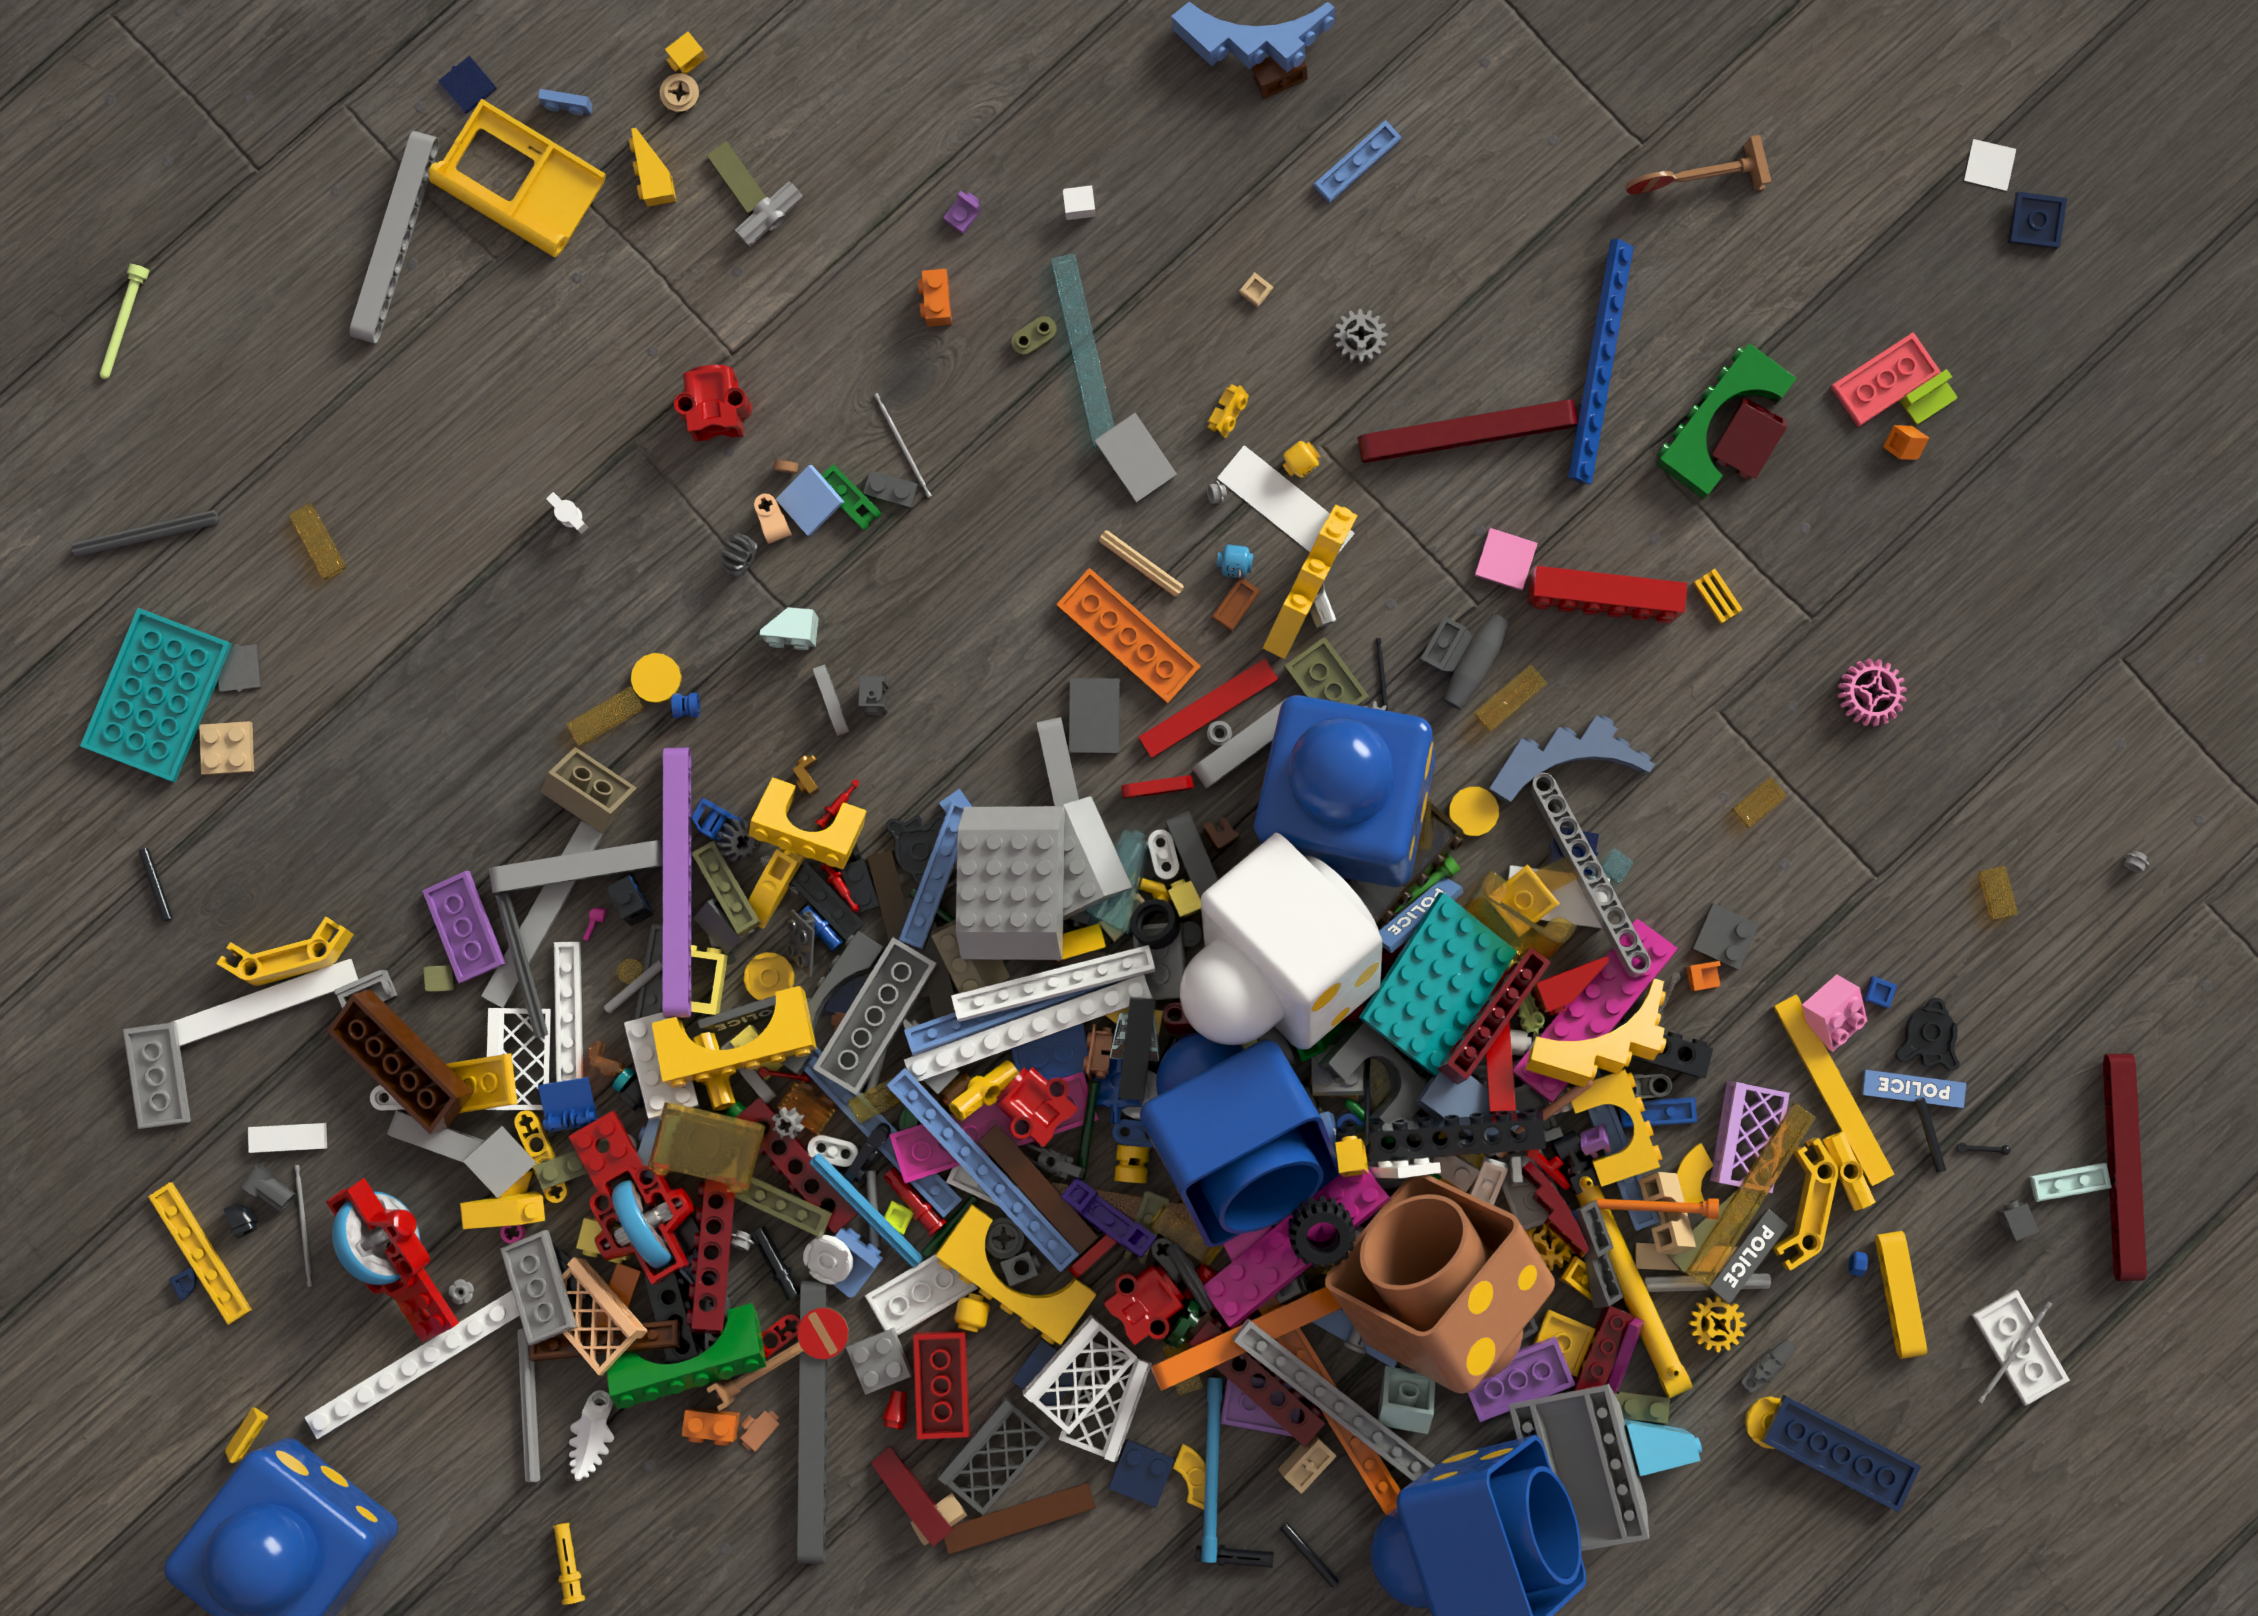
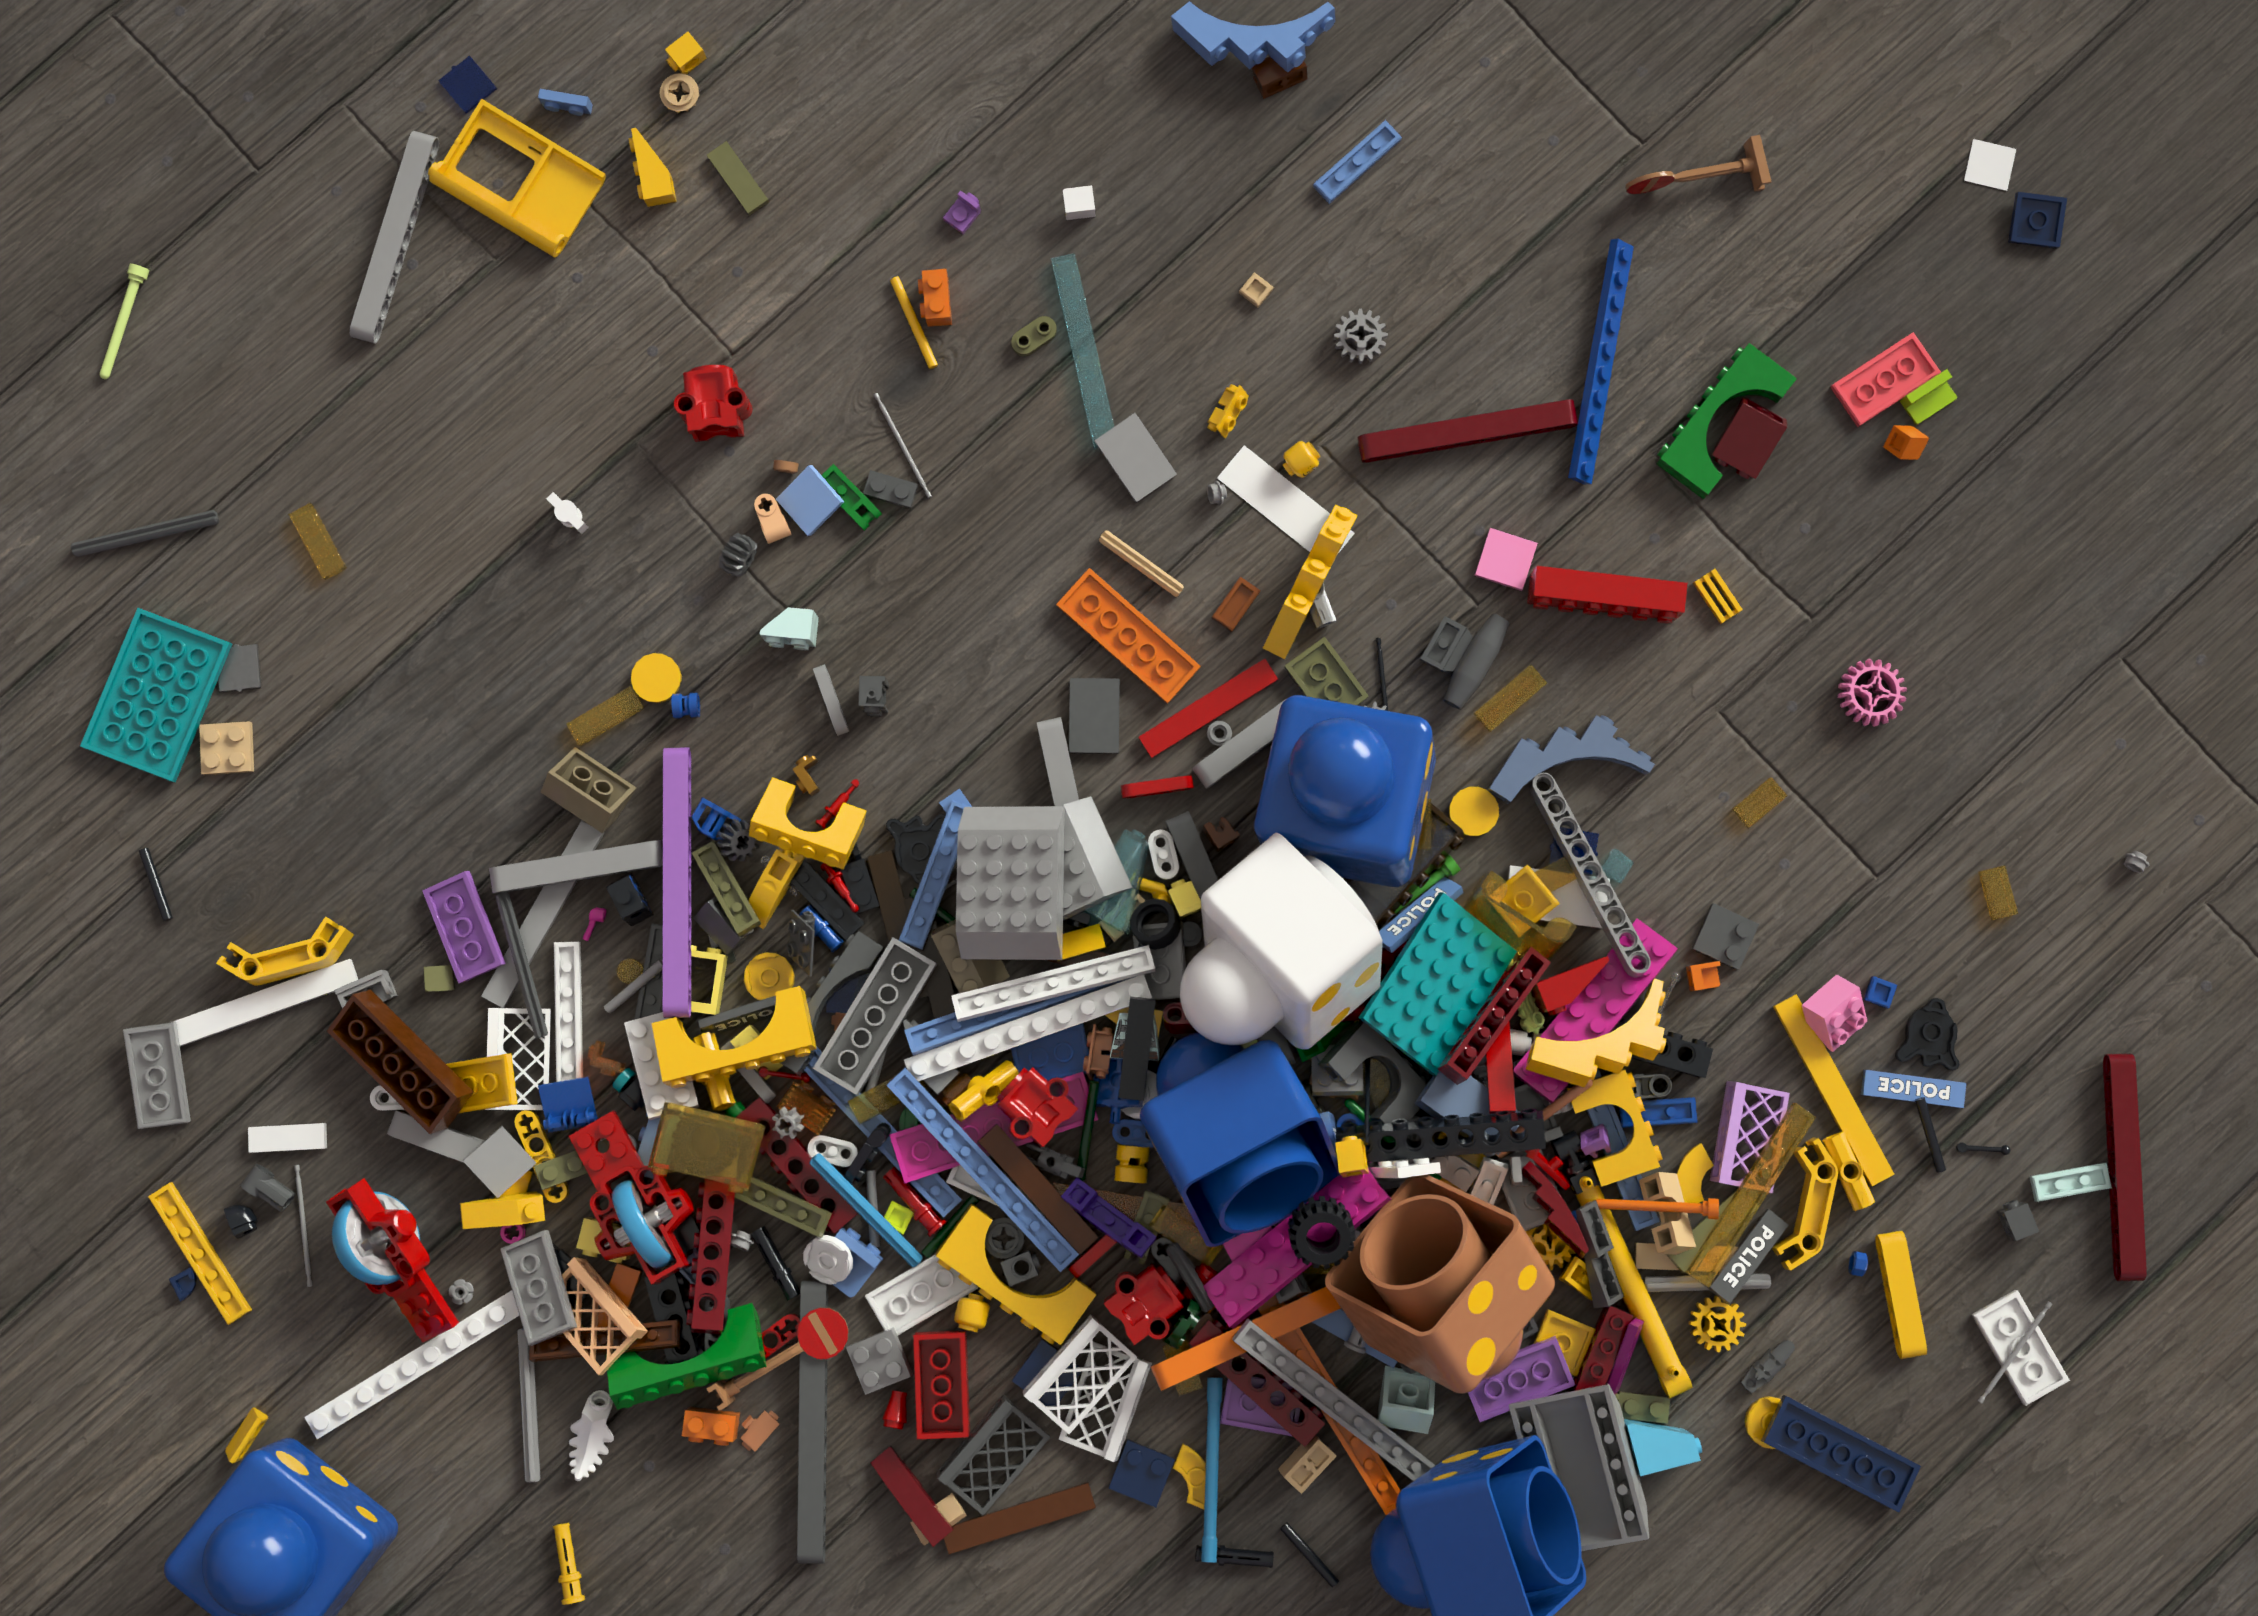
light grey piece [735,181,804,247] -> none
dark azure head [1217,544,1253,579] -> none
none -> yellow bar [890,276,938,369]

